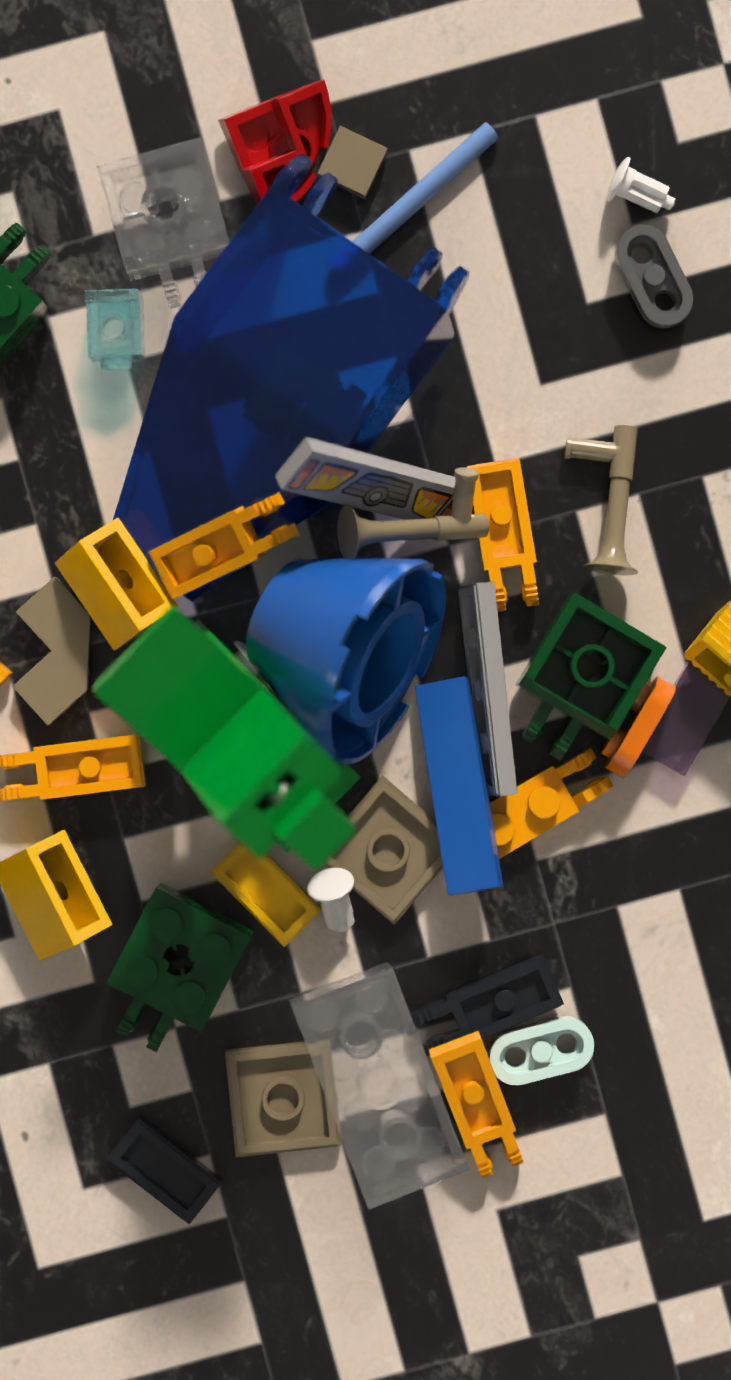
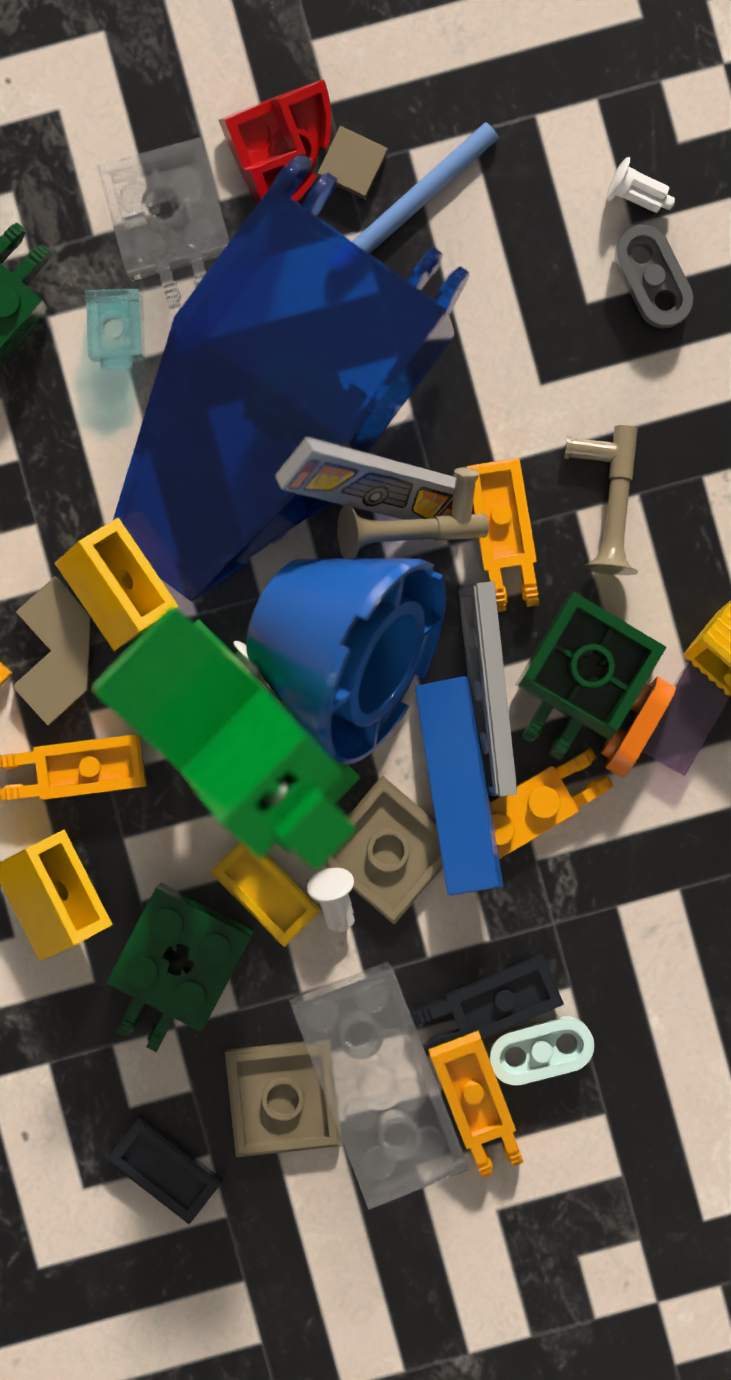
light orange hinge [148,492,300,600] -> none

